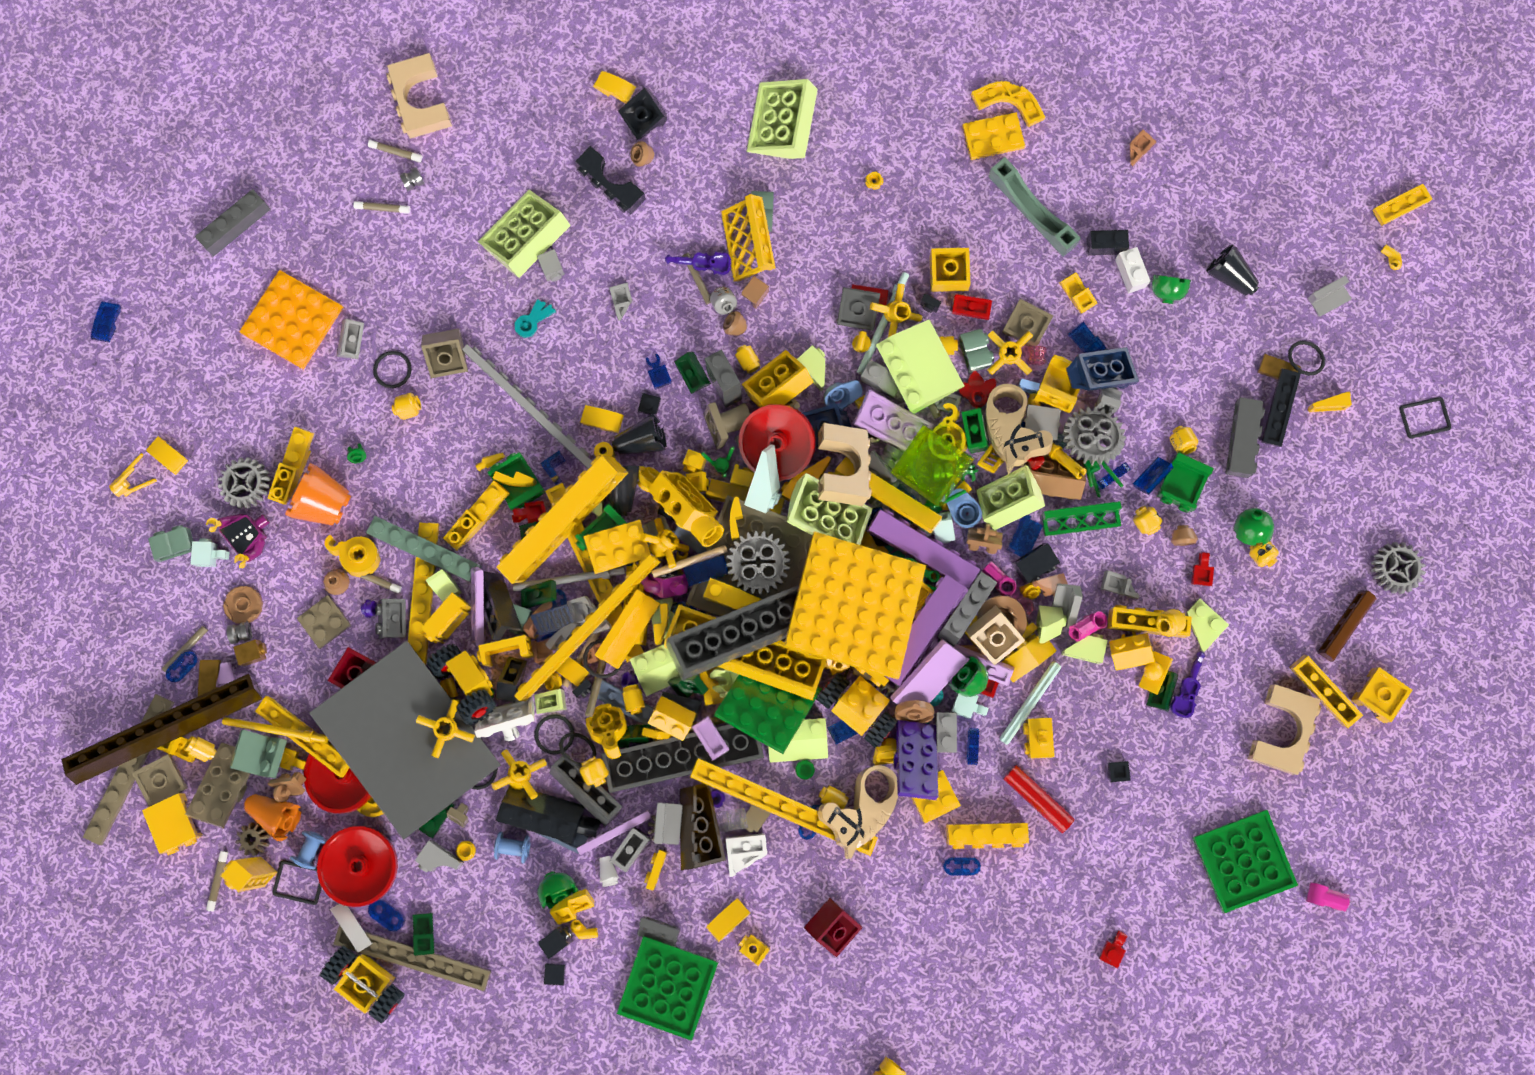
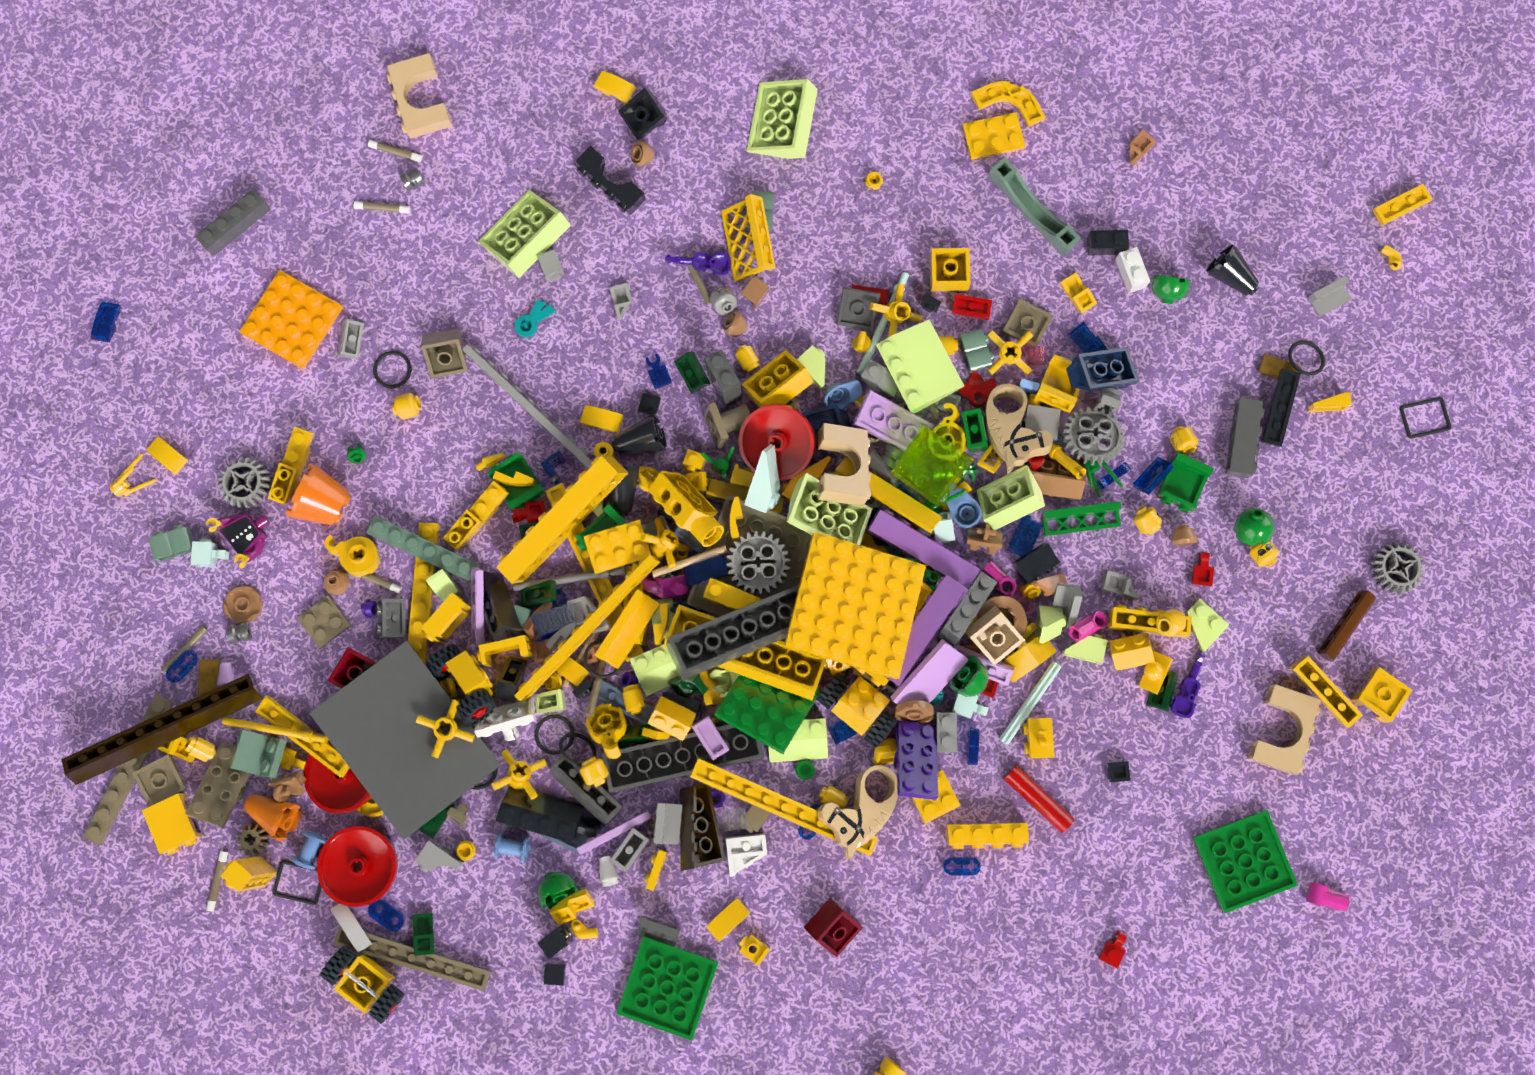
pearl gold brick [233,639,267,666] -> none

